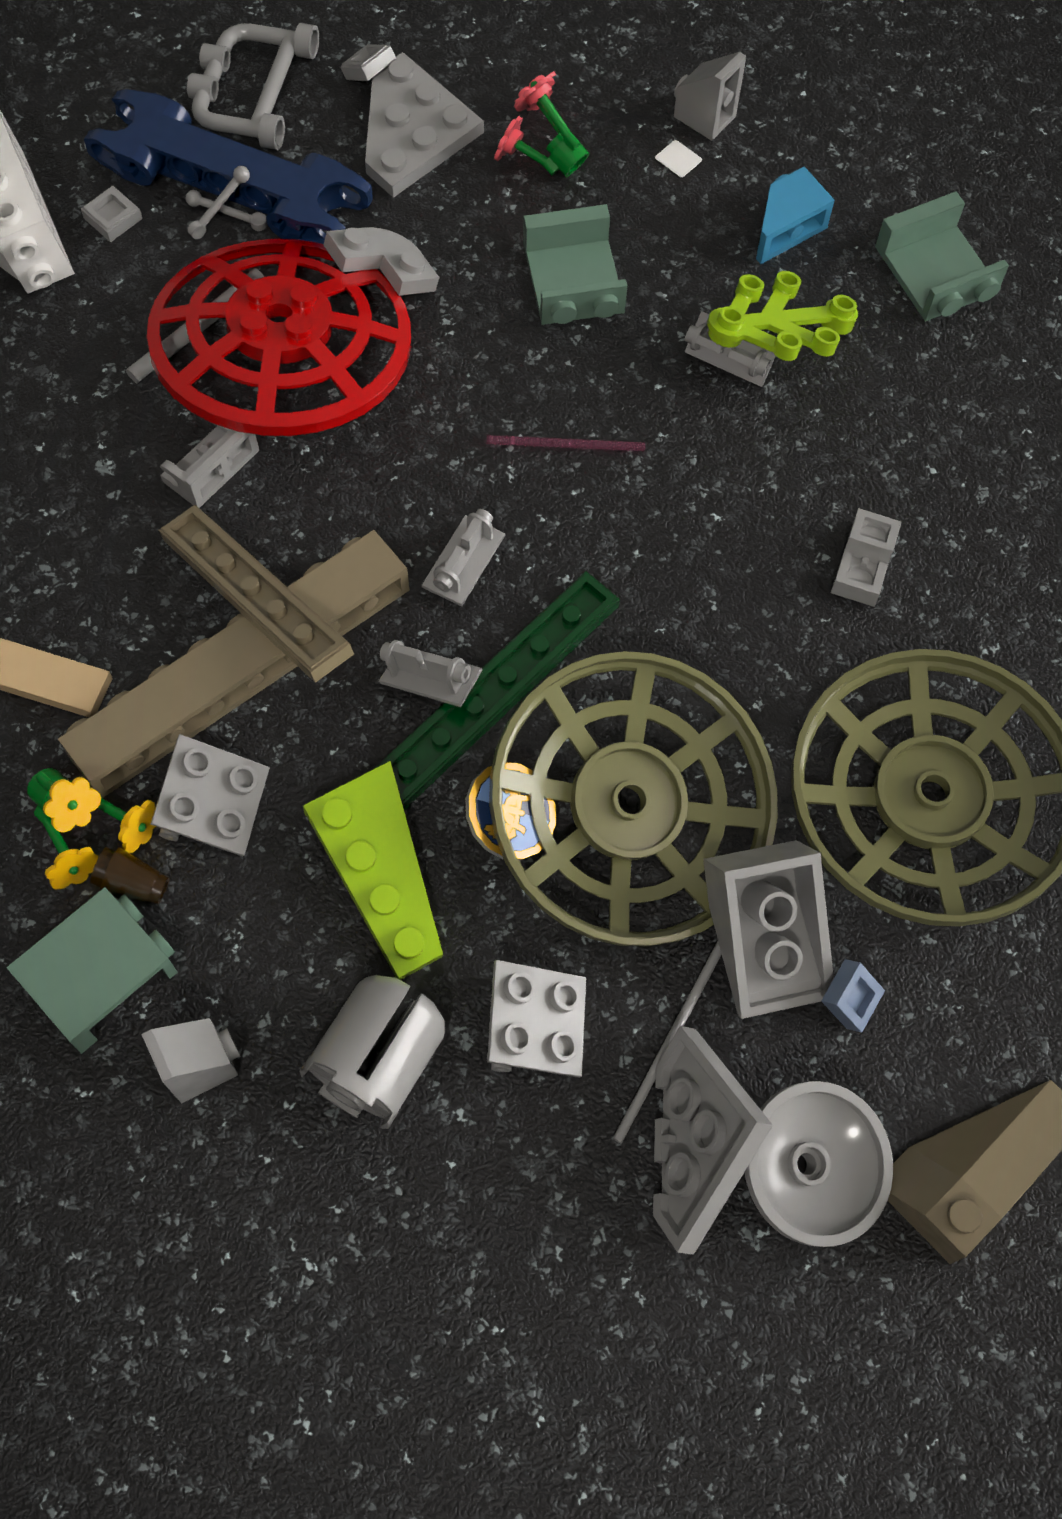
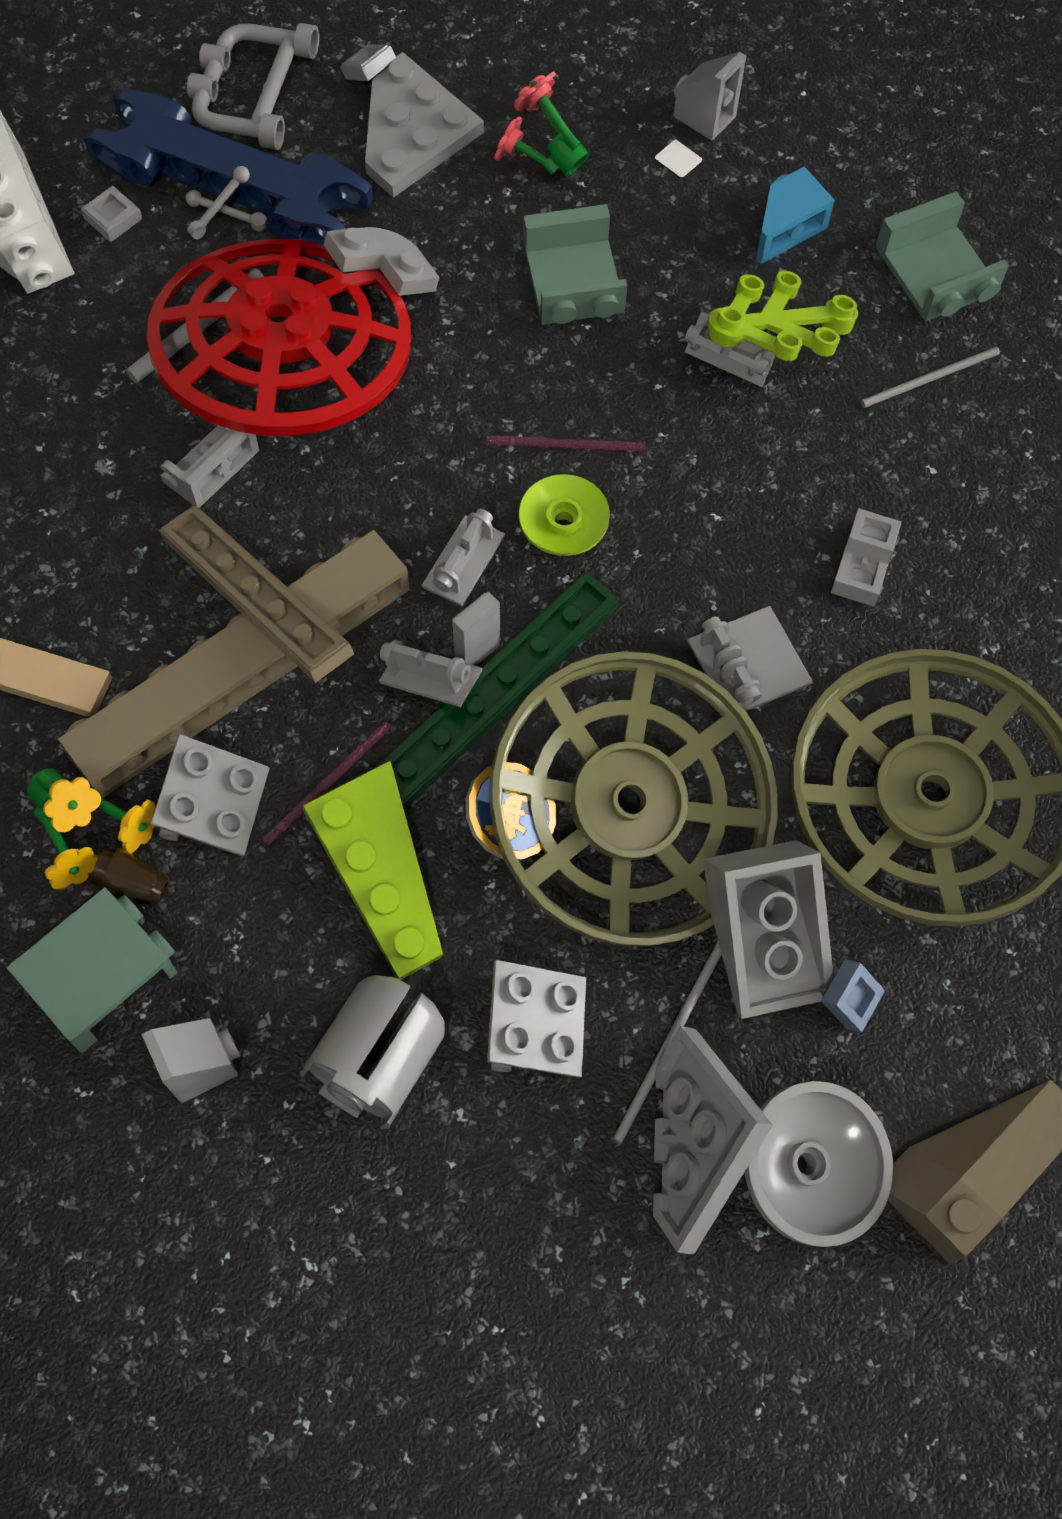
none -> clear pink axle [262,722,391,846]
none -> light grey tile [452,592,500,666]
none -> lime dish [519,474,610,556]
none -> light grey hinge [687,606,813,711]
none -> light grey axle [861,346,1000,408]

